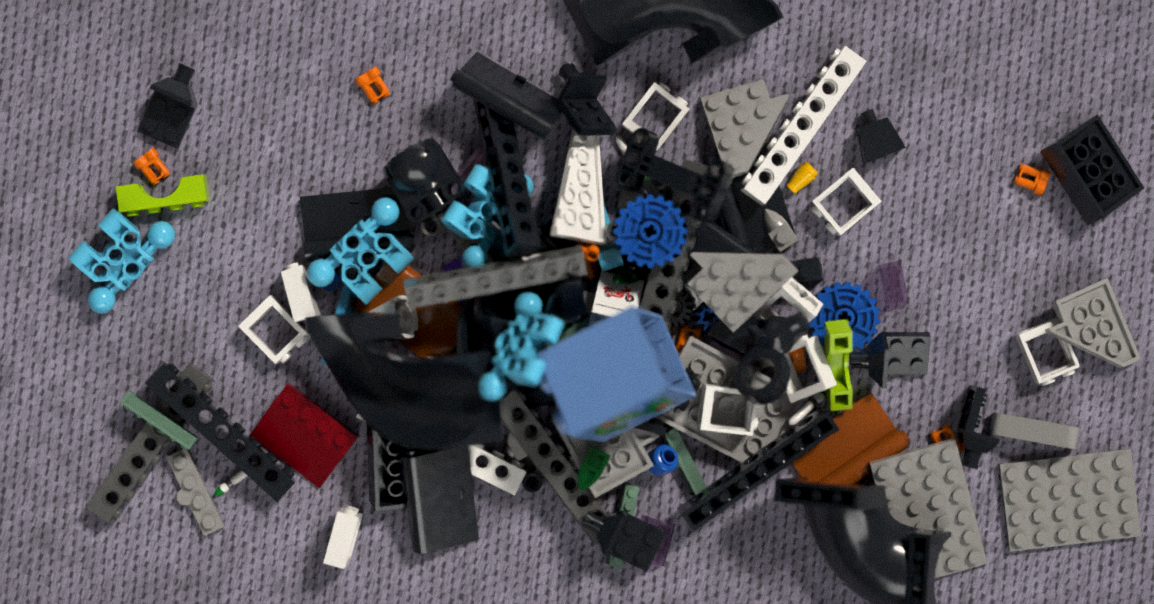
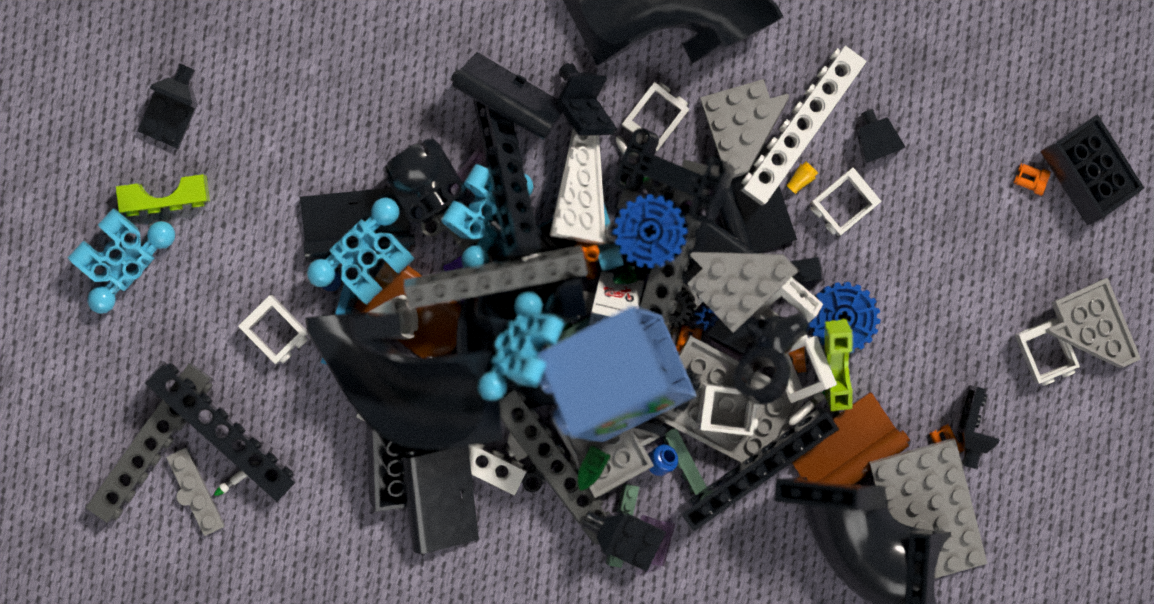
sand green piece [120,391,199,450] -> none
orange piece [133,148,171,186] -> none
dark red slope [250,383,360,489] -> none
white slope [281,262,321,322] -> none
white window [323,505,363,569] -> none
orange piece [354,66,391,105] -> none
light grey plate [764,209,799,252] -> none
black plate [849,332,931,388] -> none
clear purple panel [878,261,909,308] -> none
light grey beam [989,412,1081,449] -> none
light grey plate [998,448,1141,552] -> none

